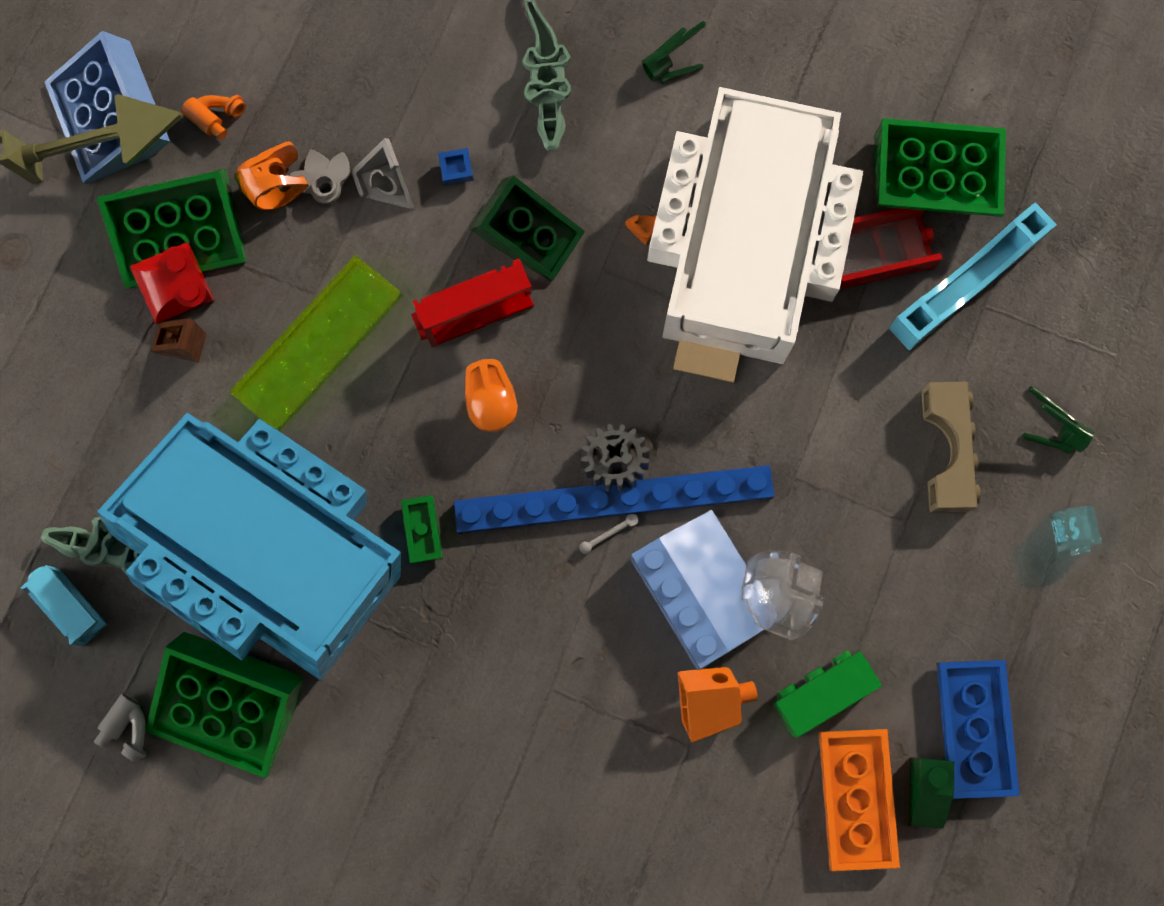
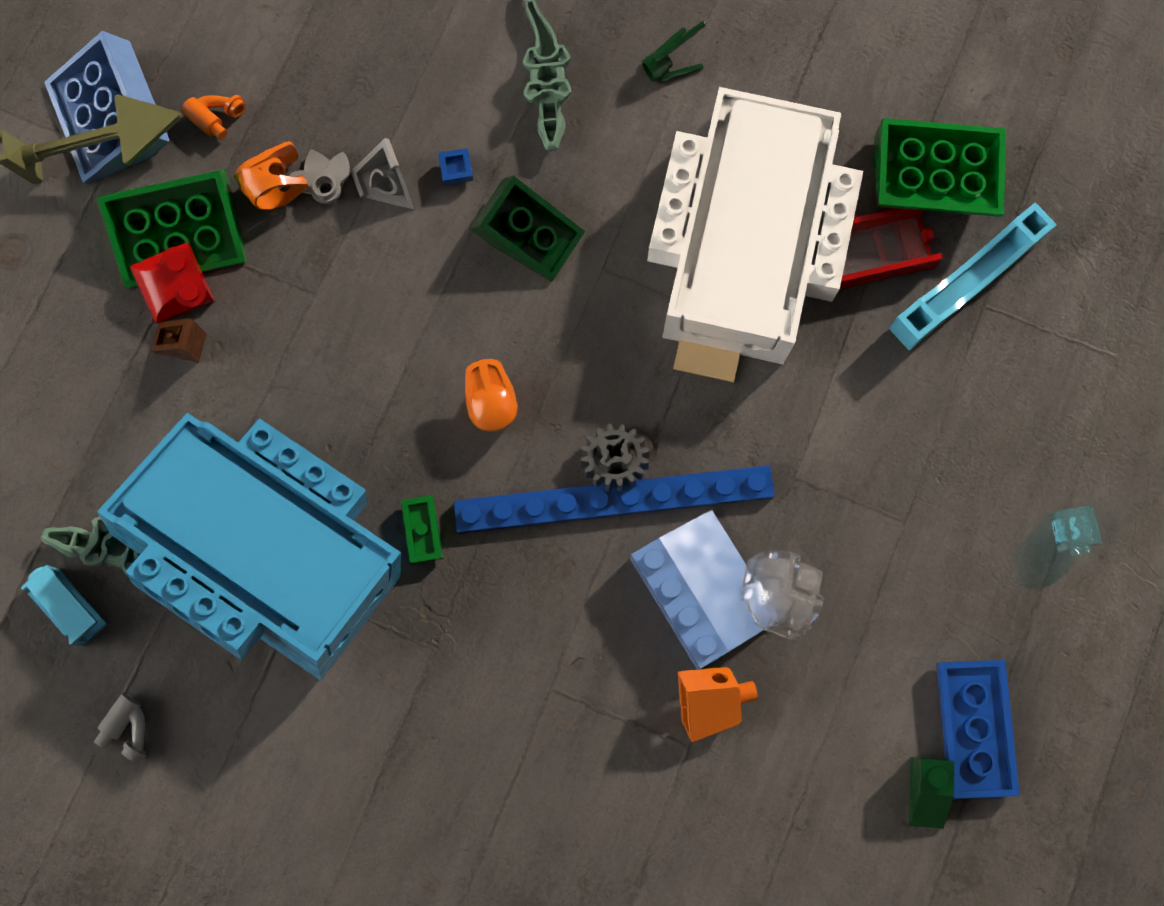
green slope [145,631,304,779] -> none
clear neon green plate [229,255,403,432] -> none
red door [411,259,534,348] -> none
light grey hinge [579,514,638,554] -> none
orange tile [625,215,657,246] -> none
green brick [772,650,882,738] -> none
orange plate [819,729,900,871] -> none
dark tan arch [921,382,981,513] -> none
dark green plant [1022,386,1094,454] -> none

